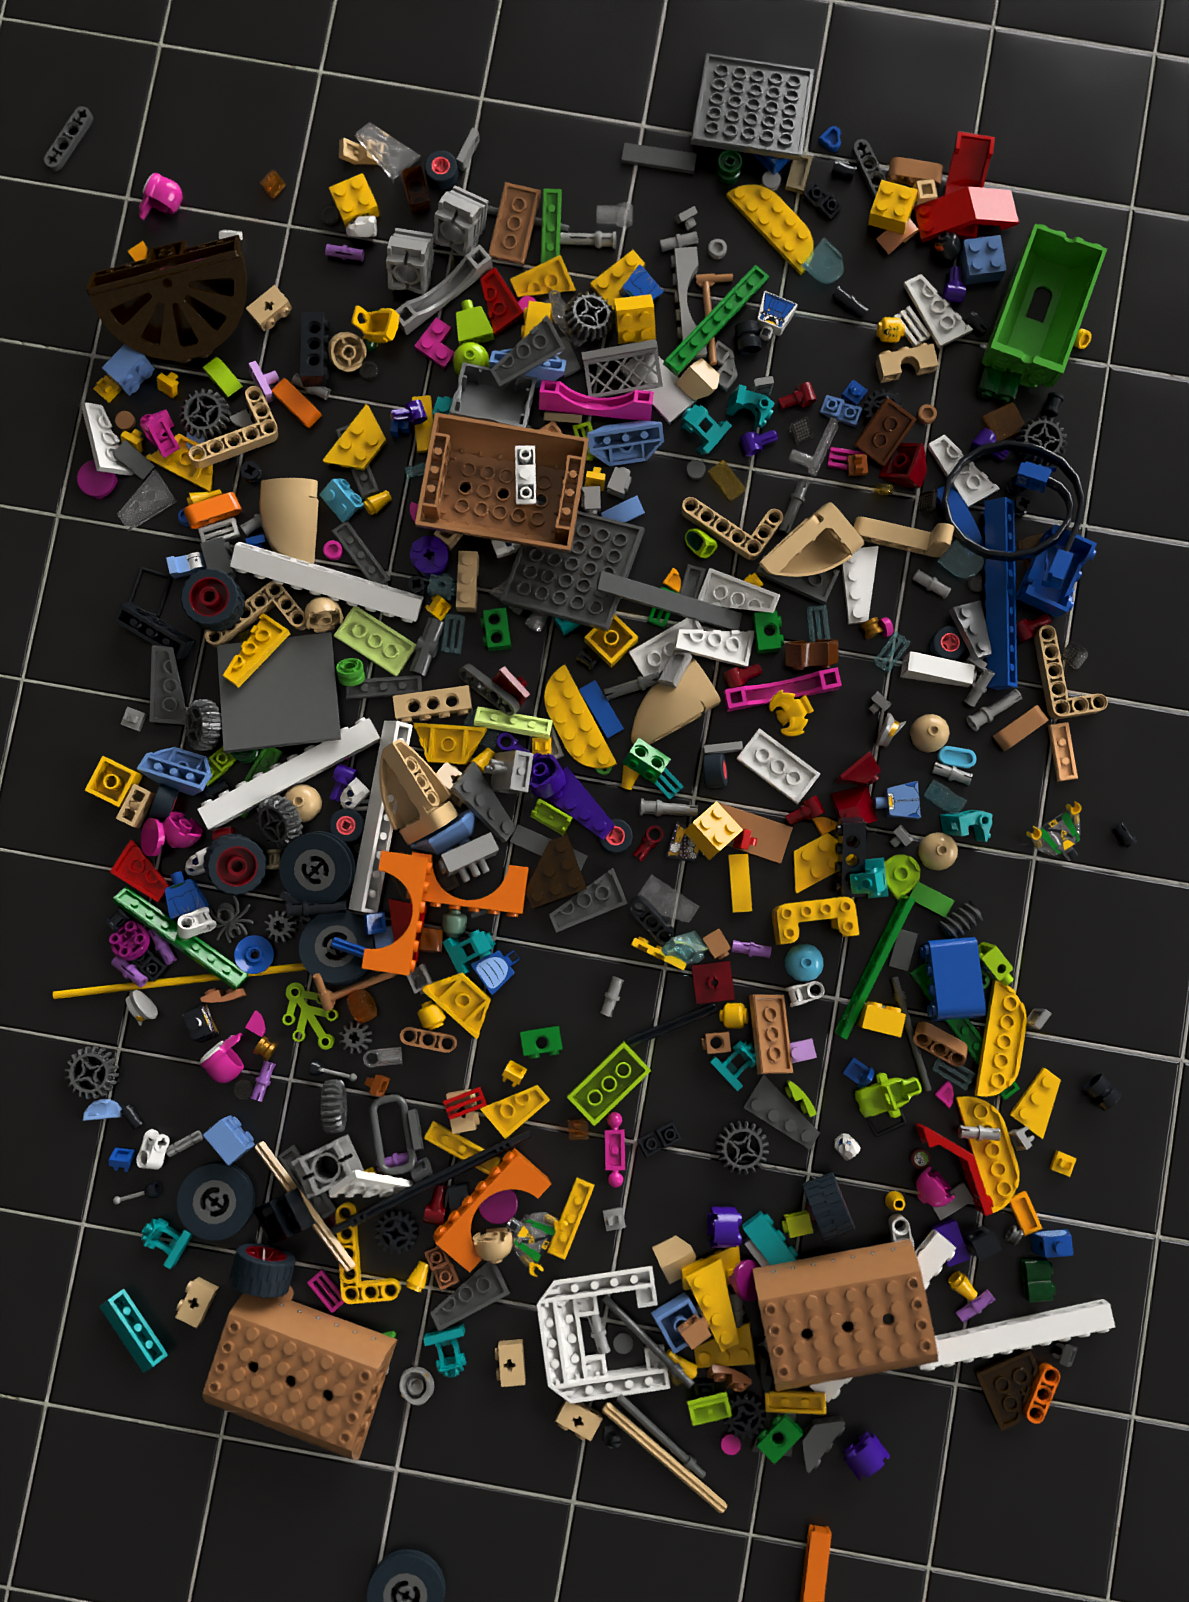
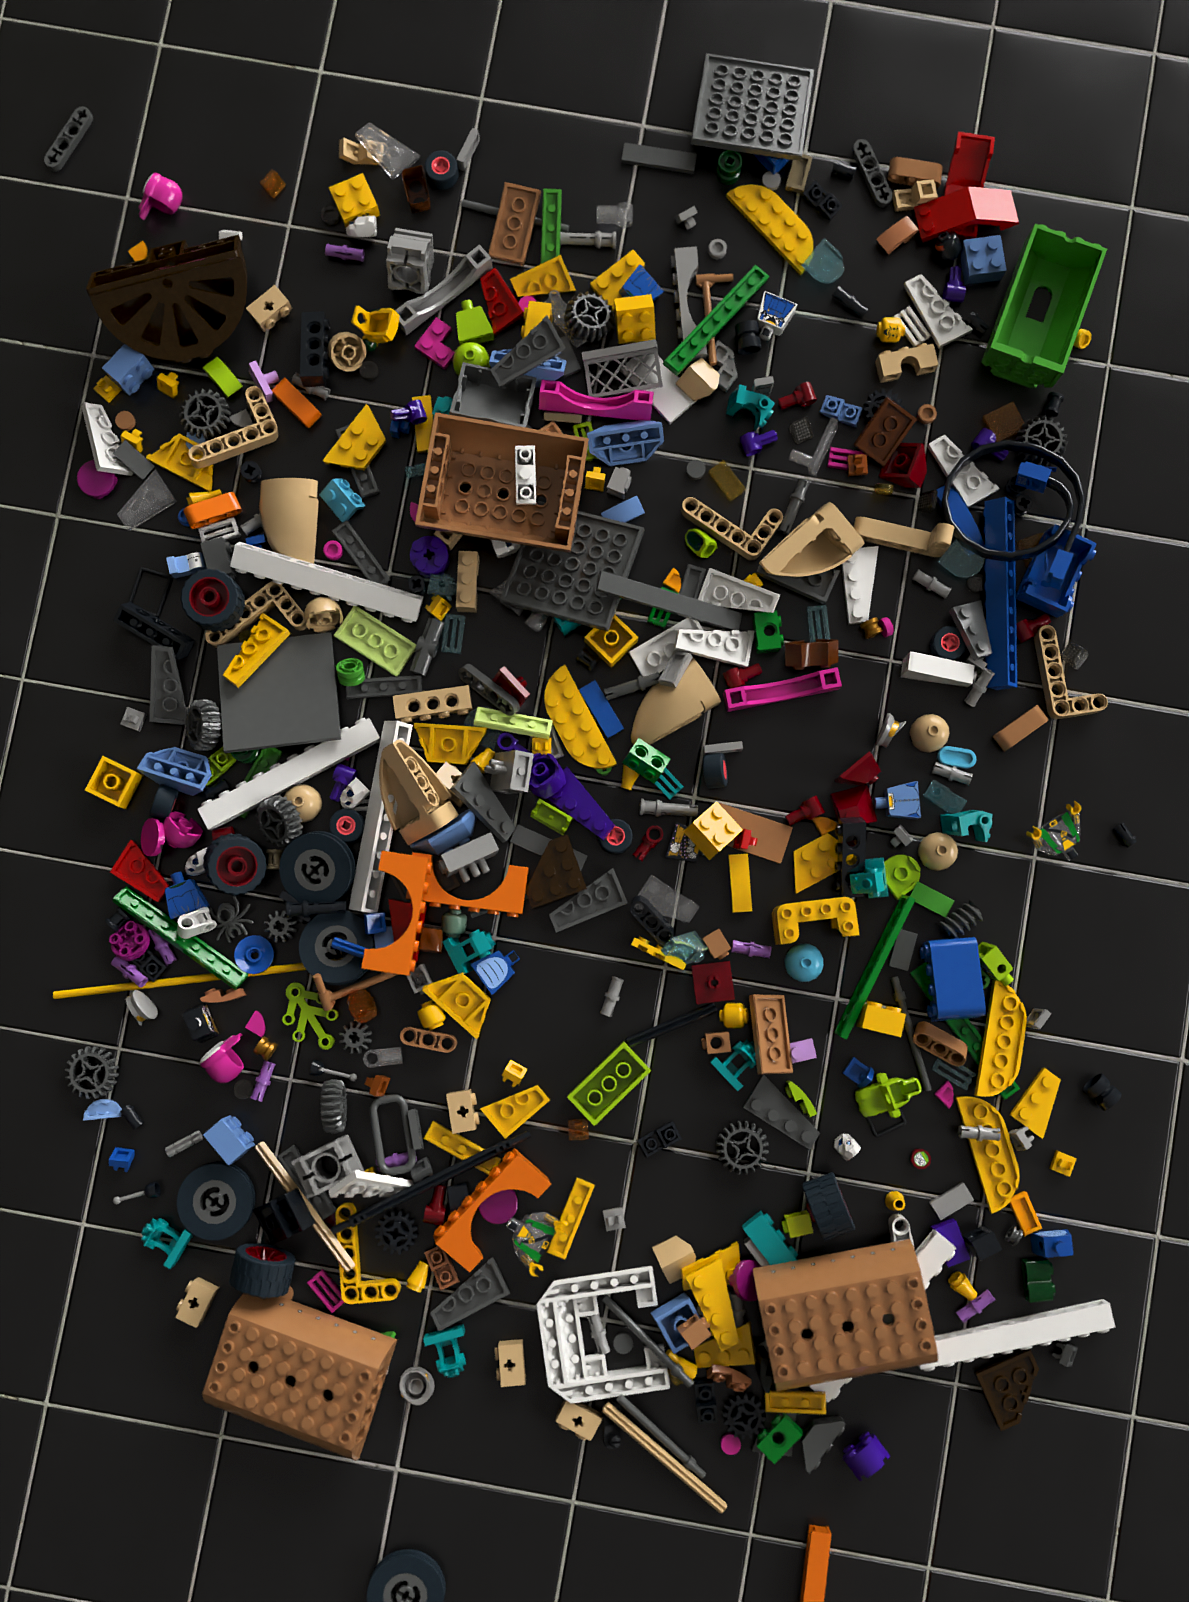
teal brick [99,1289,168,1373] -> none
tan brick [116,784,156,829] -> none
white piece [136,1129,169,1169] -> none
dark pink tile [140,409,180,458] -> none
yellow cone [363,490,392,515] -> none
light grey piece [433,186,488,256] -> none
red tile [443,1087,487,1120] -> none
tan cylinder [473,1227,513,1264] -> none
green brick [480,608,511,651] -> none
green brick [520,1025,563,1059] -> none
light grey window [581,486,601,515] -> none
dark pink plate [605,1112,625,1188] -> none
light grey pin [660,231,698,252] -> none
teal tile [681,404,732,455] -> none
lime hinge [687,1392,732,1426] -> none
dark purple brick [707,1207,742,1248] -> none
white tile [736,728,820,805] -> none
yellow animal [769,690,814,737] -> none
white piece [785,981,824,1007] -> none
blue tile [818,126,841,152] -> none
blue tile [841,380,868,406] -> none
yellow brick [868,180,917,234] -> none
light grey tile [869,691,891,714] -> none
clear light blue tile [873,631,911,673] -> none
red windscreen [915,1123,994,1216] -> none
dark pink cylinder [916,1166,955,1207] -> none
light grey pin [966,689,1022,731] -> none
dark green brick [976,367,1021,404] -> none
orange beam [1022,1362,1060,1424] -> none
light nougat tile [1048,722,1078,782] -> none

